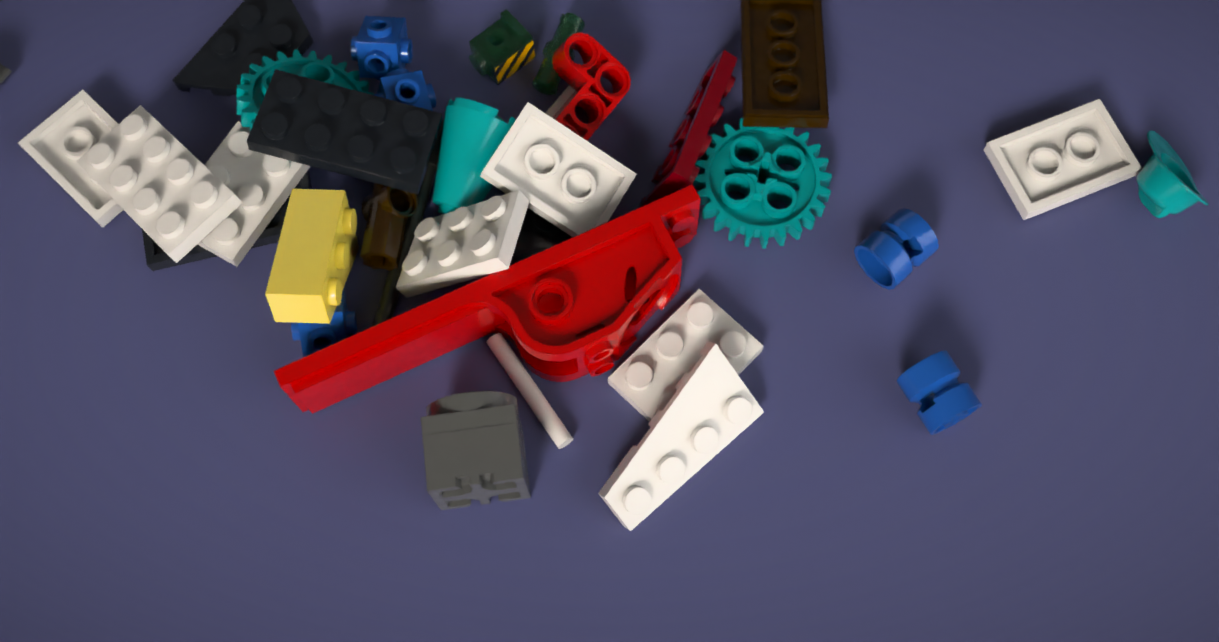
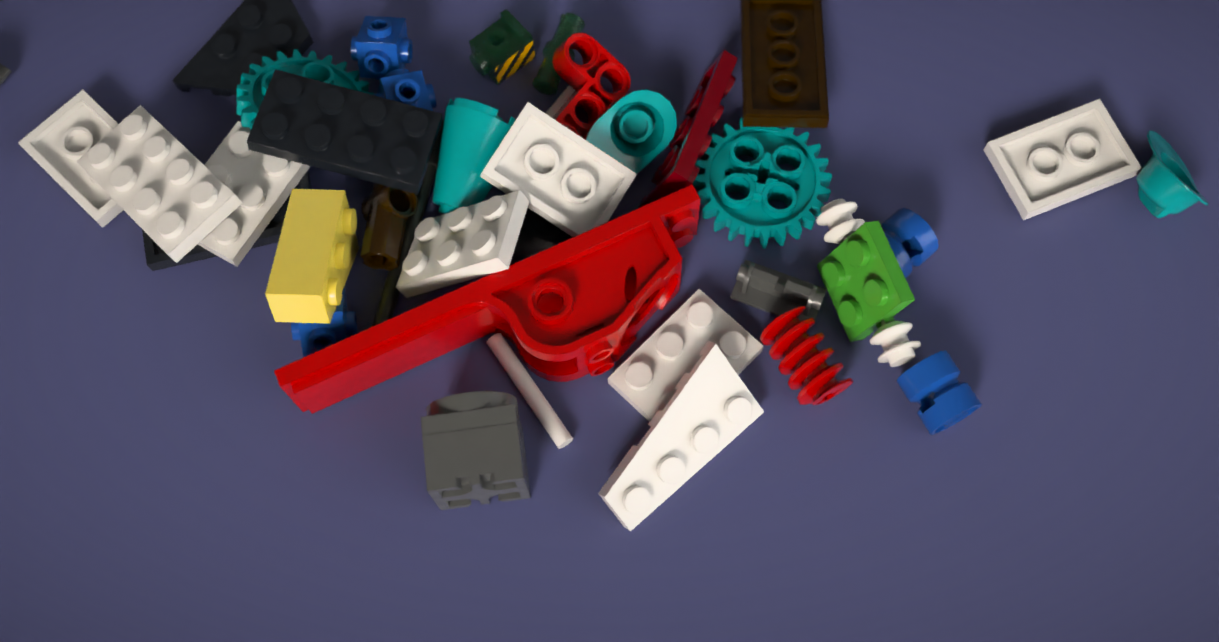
none -> teal piece [586,89,677,174]
none -> dark grey hinge [730,259,827,328]
none -> red piece [760,306,853,405]
none -> bright green plate [816,199,921,367]

